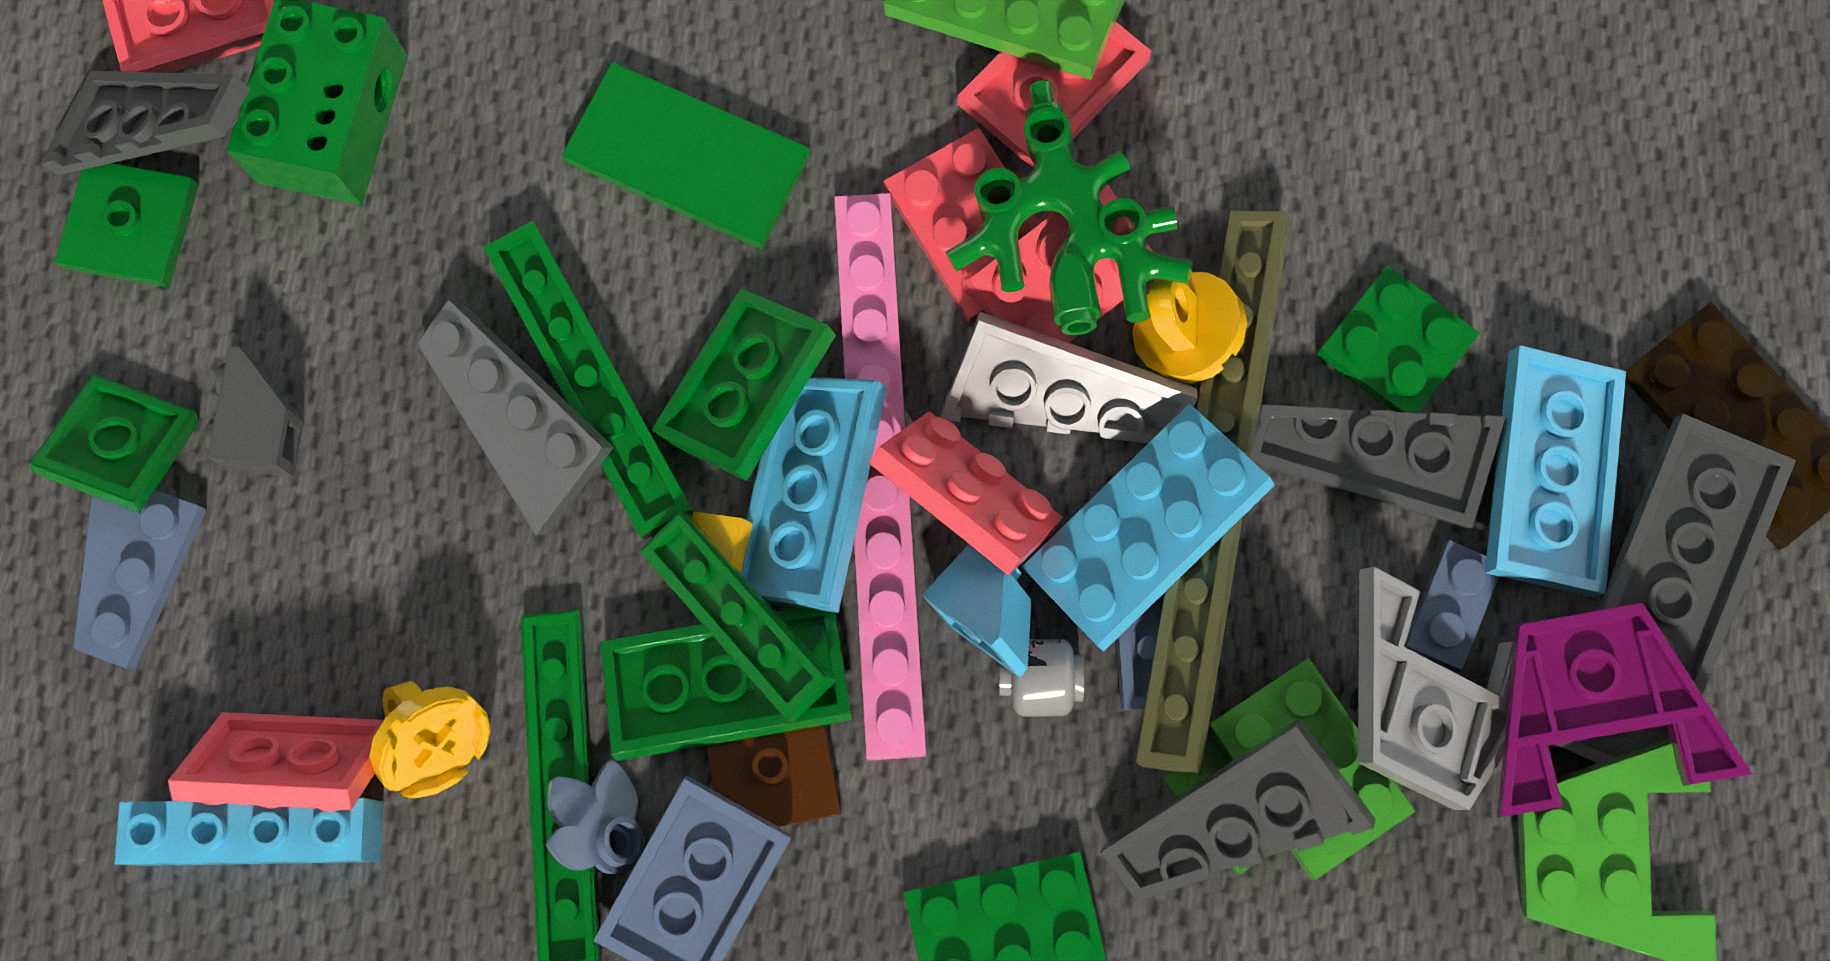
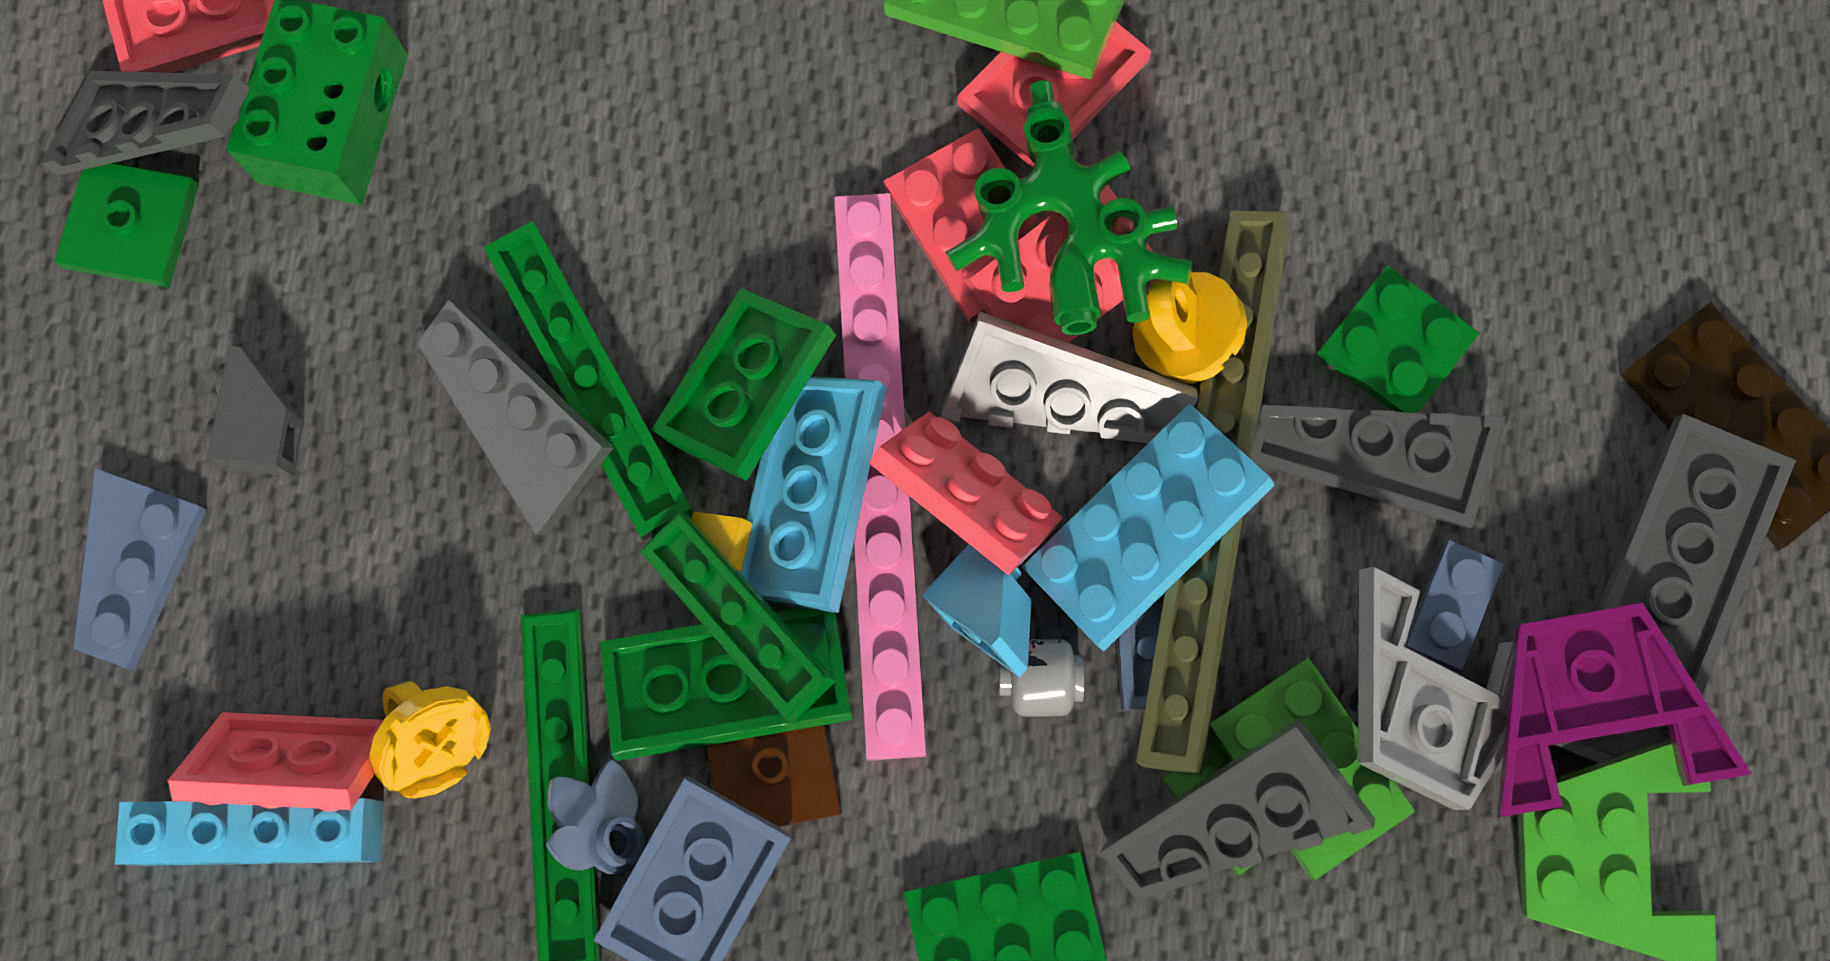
green plate [29,374,199,513] -> none
green tile [562,62,811,250] -> none
medium azure plate [1485,345,1626,598] -> none

